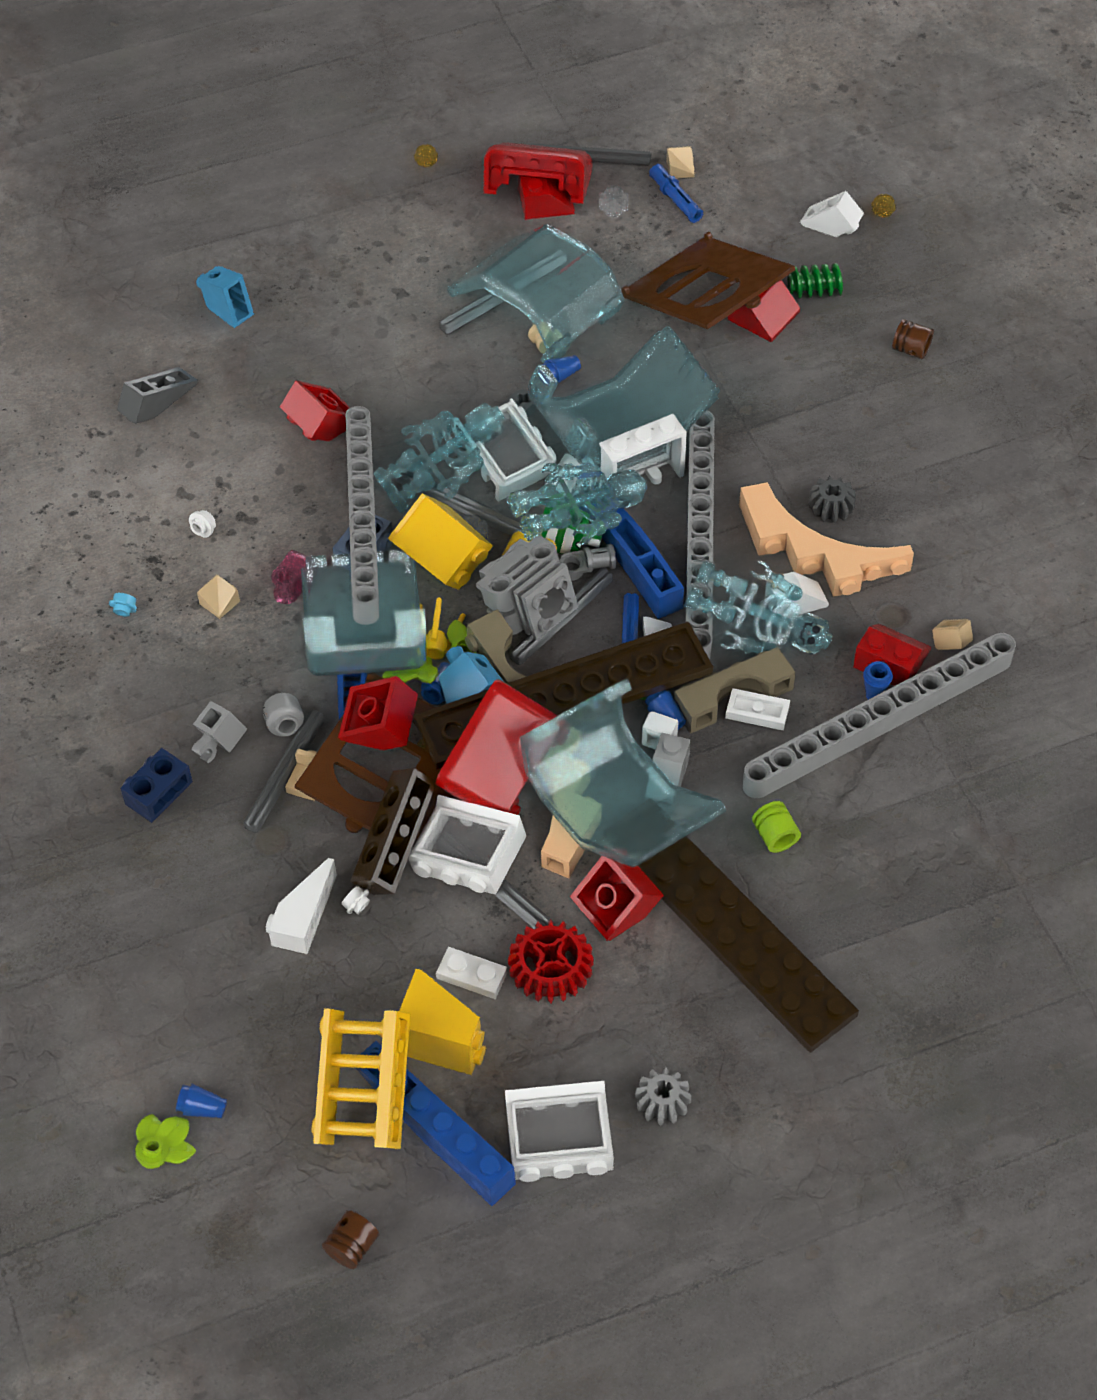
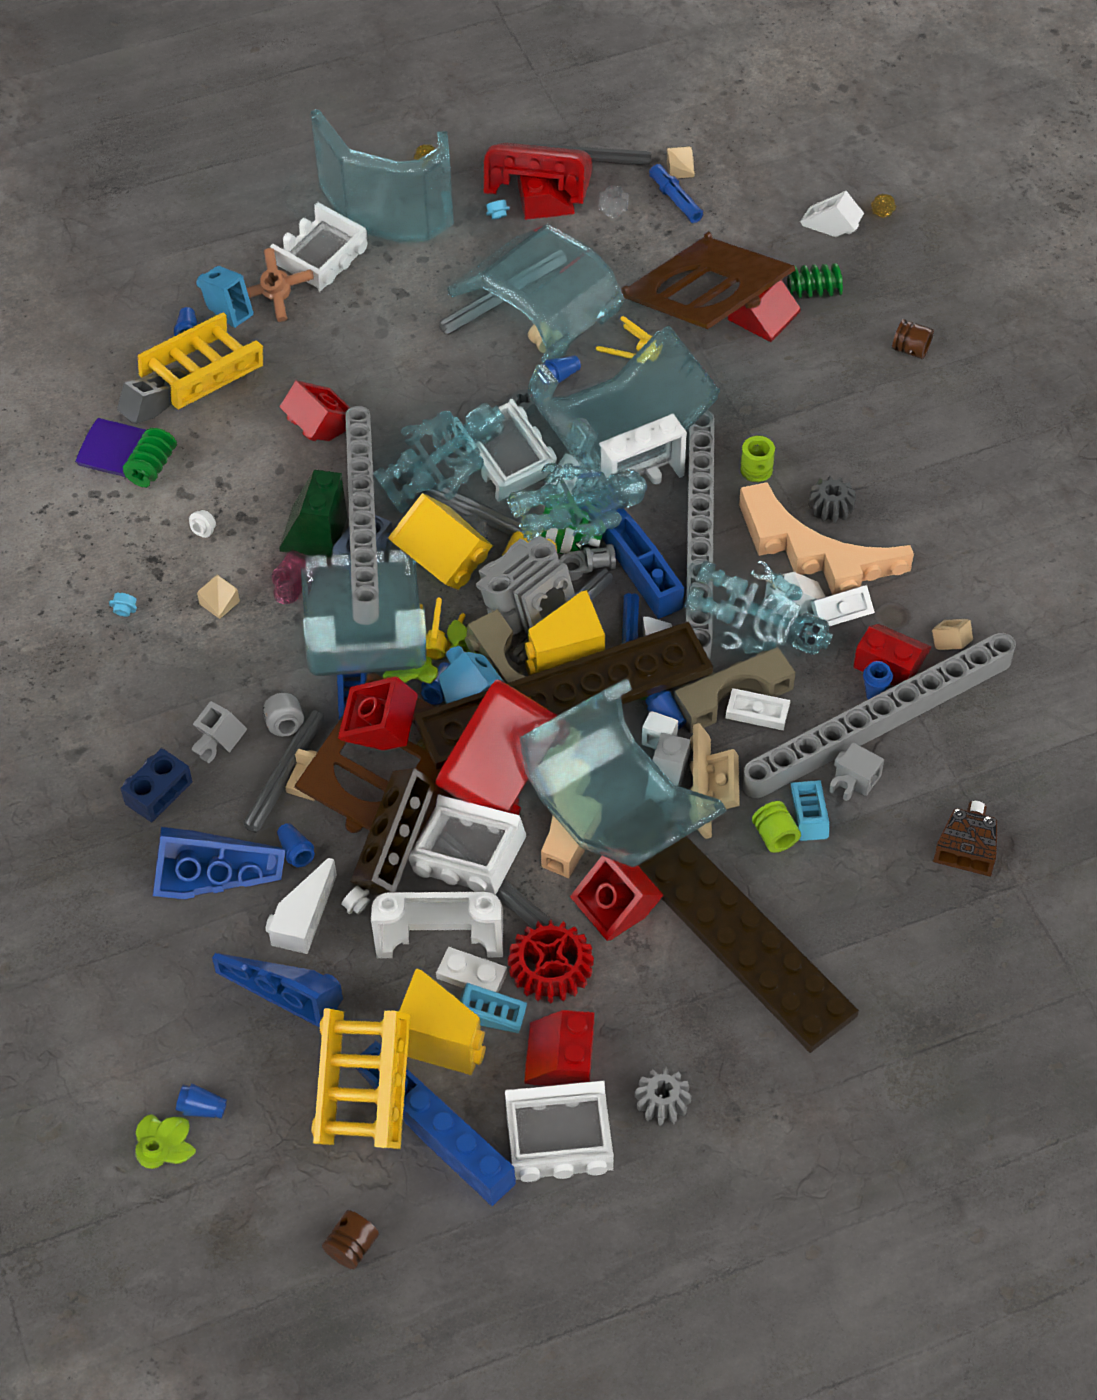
none -> dark purple slope [75,418,146,477]
none -> green piece [123,428,177,488]
none -> yellow fence [138,312,263,410]
none -> blue wedge [153,827,285,899]
none -> blue cone [174,307,198,336]
none -> blue wedge [212,953,343,1028]
none -> nougat bar [246,248,314,322]
none -> white window [270,202,367,292]
none -> blue cone [277,823,315,867]
none -> dark green slope [279,469,347,559]
none -> clear light blue windscreen [311,110,454,244]
none -> white windscreen [371,892,503,958]
none -> medium azure slope [459,983,527,1033]
none -> medium azure plate [486,200,510,219]
none -> red slope [524,1010,595,1086]
none -> yellow slope [525,590,605,675]
none -> yellow plant [596,316,664,364]
none -> tan bracket [690,723,739,839]
none -> lime piece [740,436,775,482]
none -> medium azure slope [791,780,829,841]
none -> white plate [810,585,875,629]
none -> light grey brick [829,742,884,801]
none -> torso [933,801,997,877]

